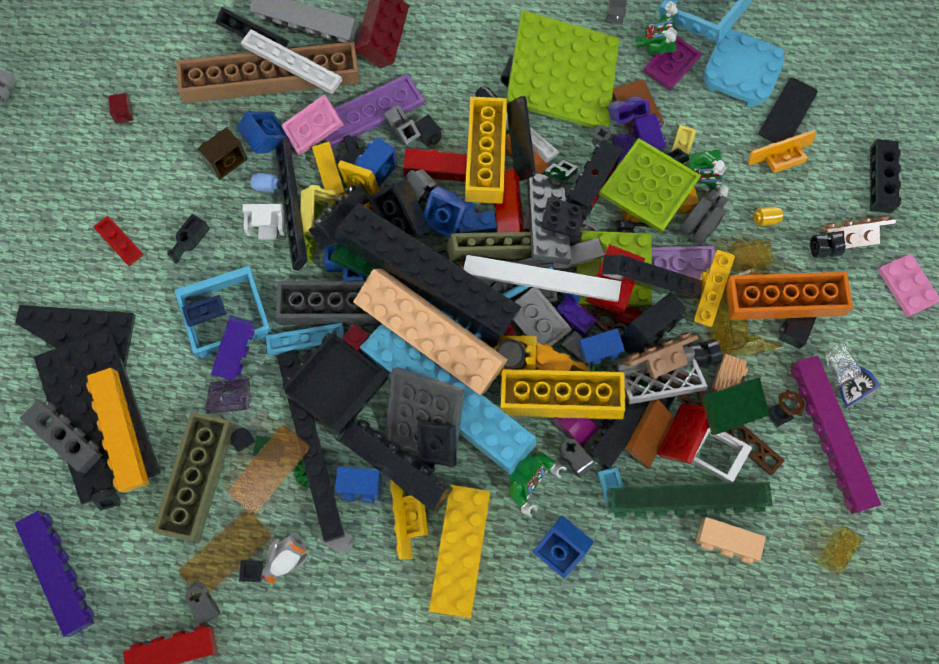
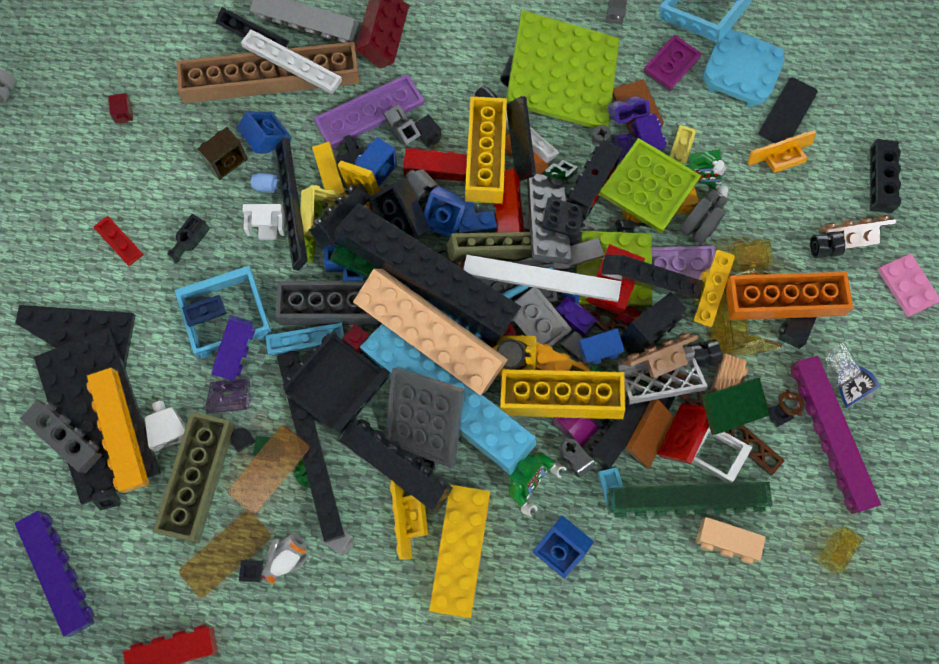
dark grey piece [185,581,221,625] -> none
bright pink plate [282,94,344,155] -> none
blue brick [335,467,382,504] -> none
black tile [417,420,457,467] -> none
torso [635,1,677,55] -> none
black tile [666,148,689,164] -> none
yellow brick [753,206,783,227] -> none
none -> white torso [145,401,186,452]

